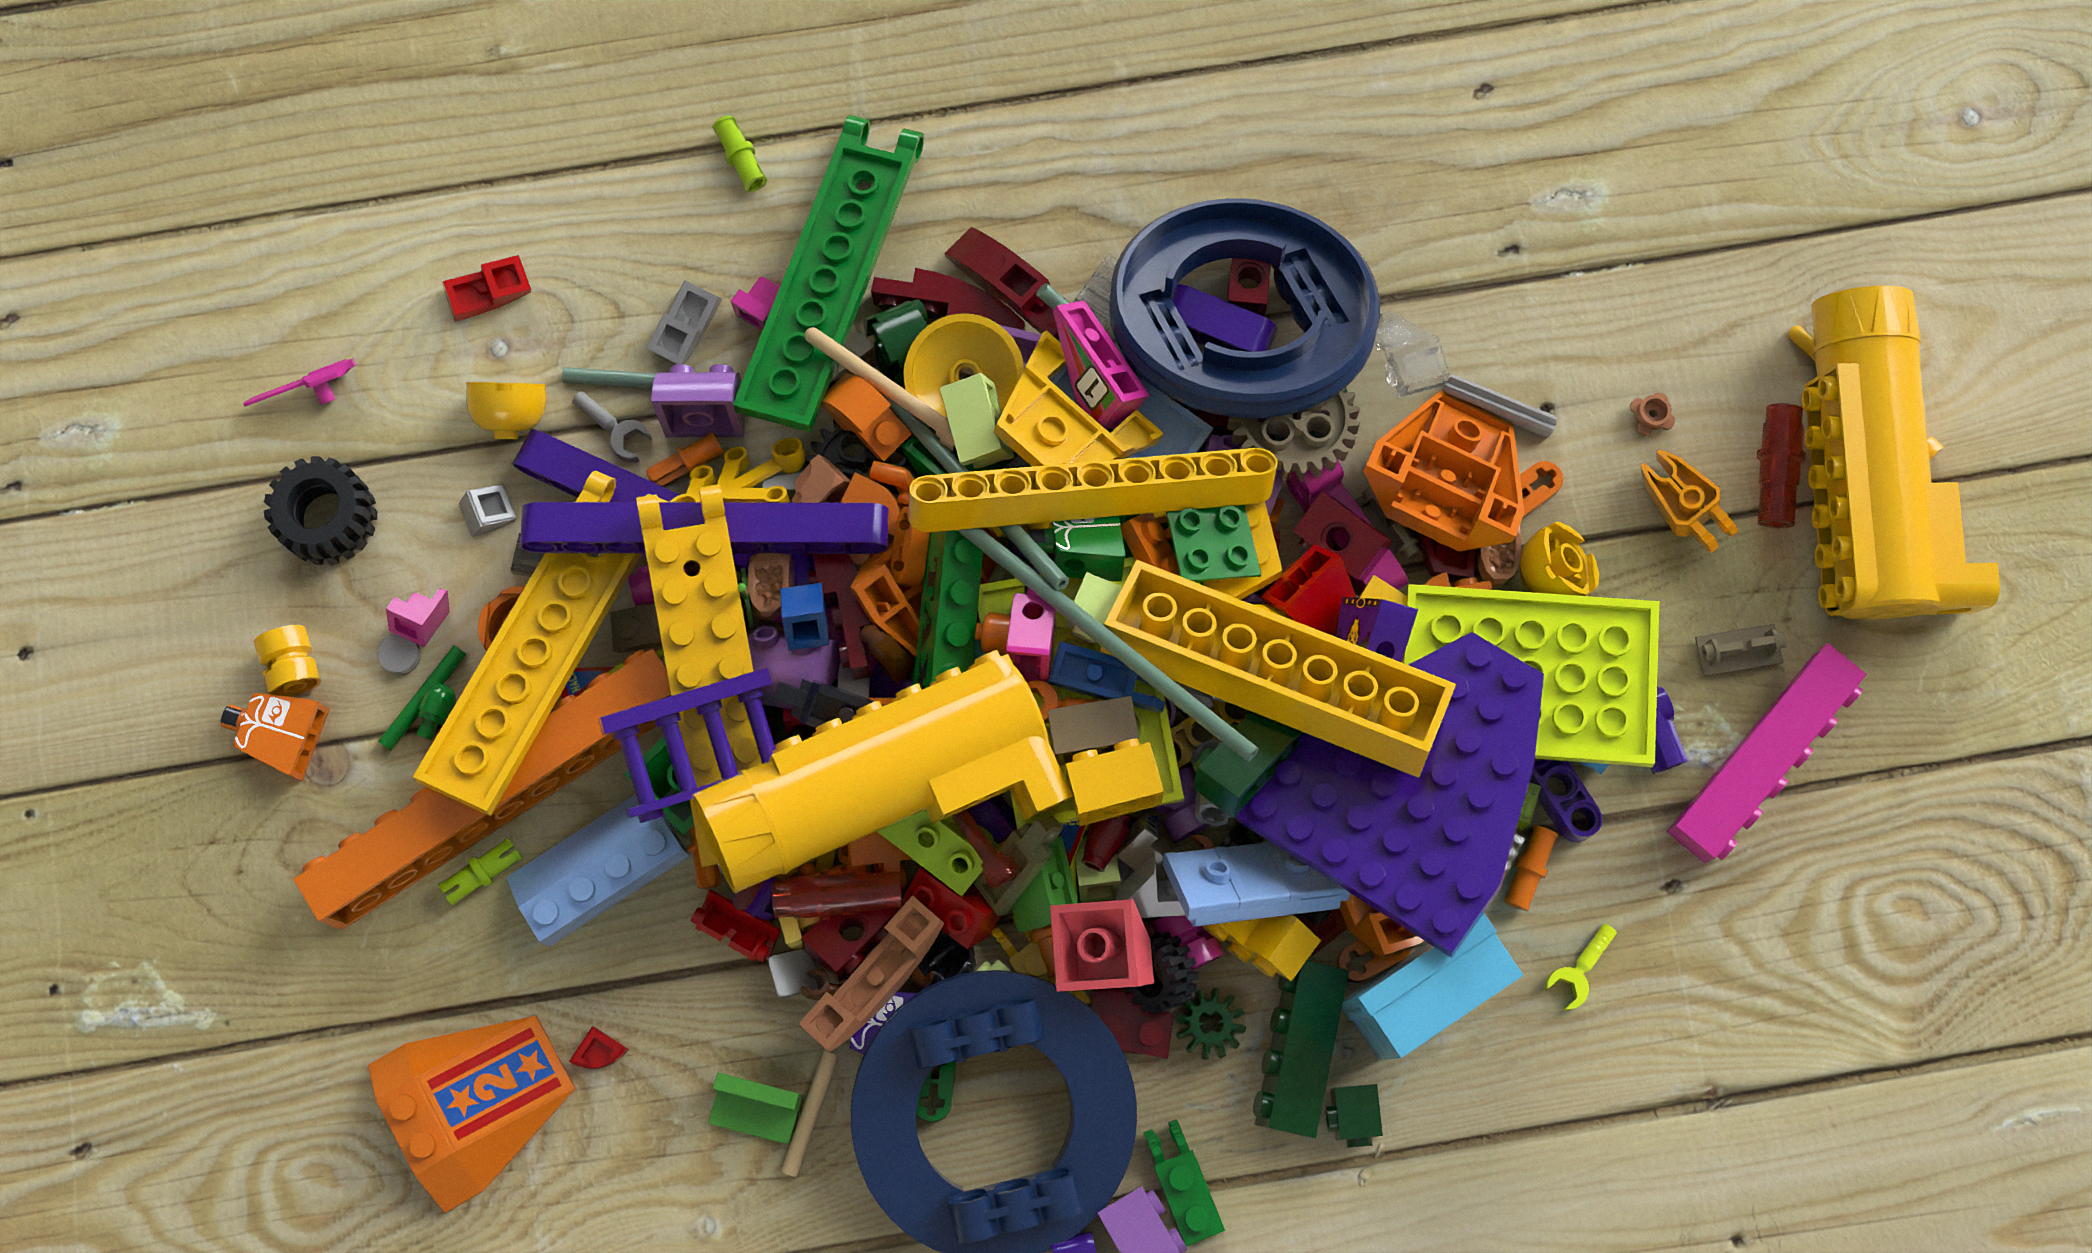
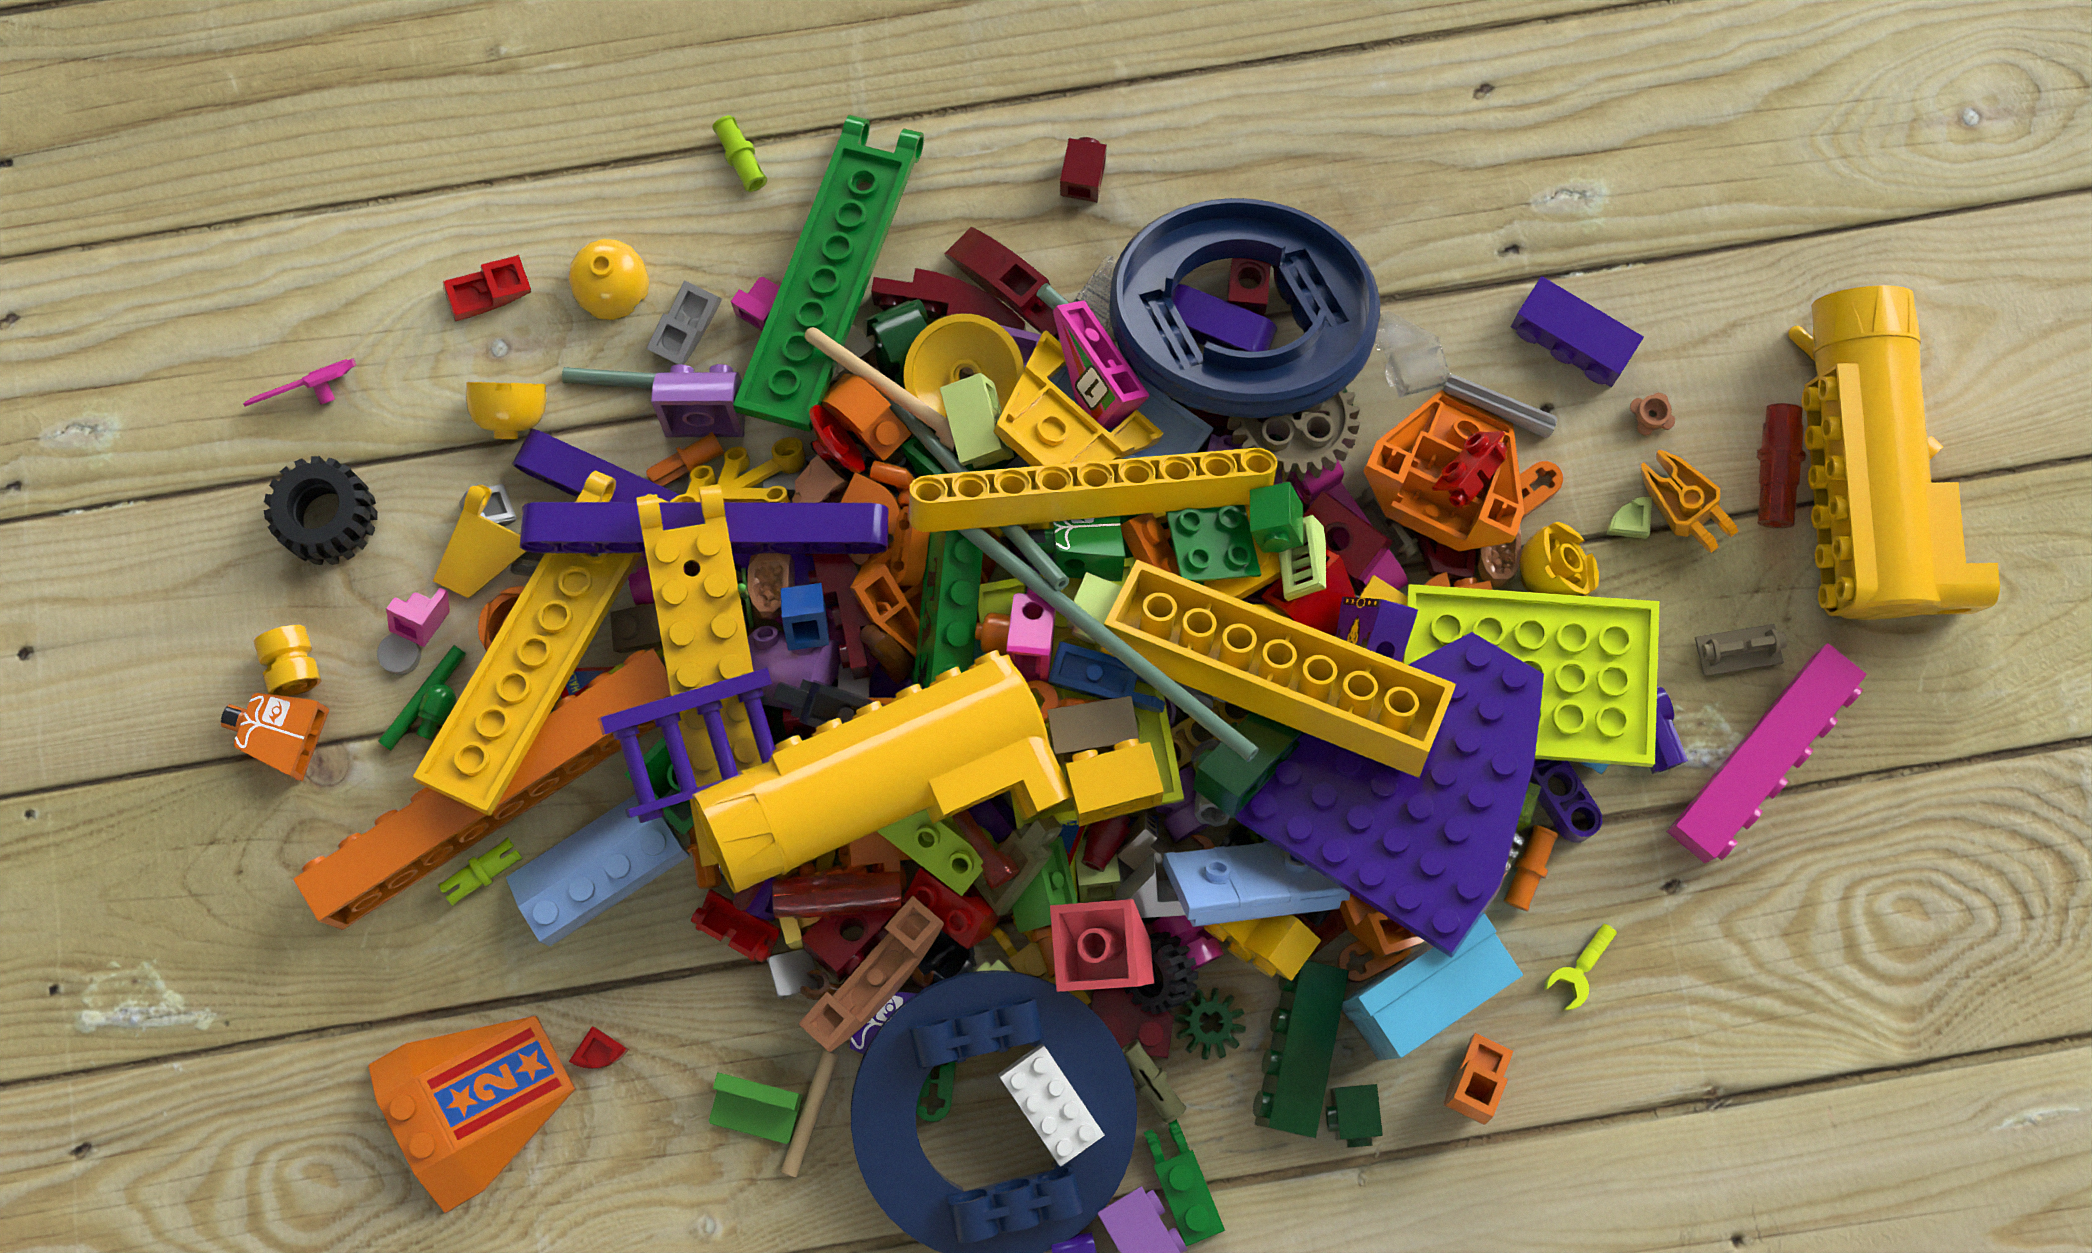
light grey piece [572,391,652,462] -> none
none -> yellow flag [433,484,527,598]
none -> yellow cylinder [569,239,649,320]
none -> red dish [809,405,865,474]
none -> white piece [998,1043,1105,1167]
none -> dark red brick [1060,137,1107,203]
none -> olive pin [1121,1039,1186,1123]
none -> green brick [1250,482,1304,553]
none -> yellowish green slope [1278,515,1326,601]
none -> red hinge [1432,431,1507,508]
none -> orange brick [1444,1033,1514,1125]
none -> dark purple brick [1510,276,1644,388]
none -> yellowish green tile [1607,497,1652,539]

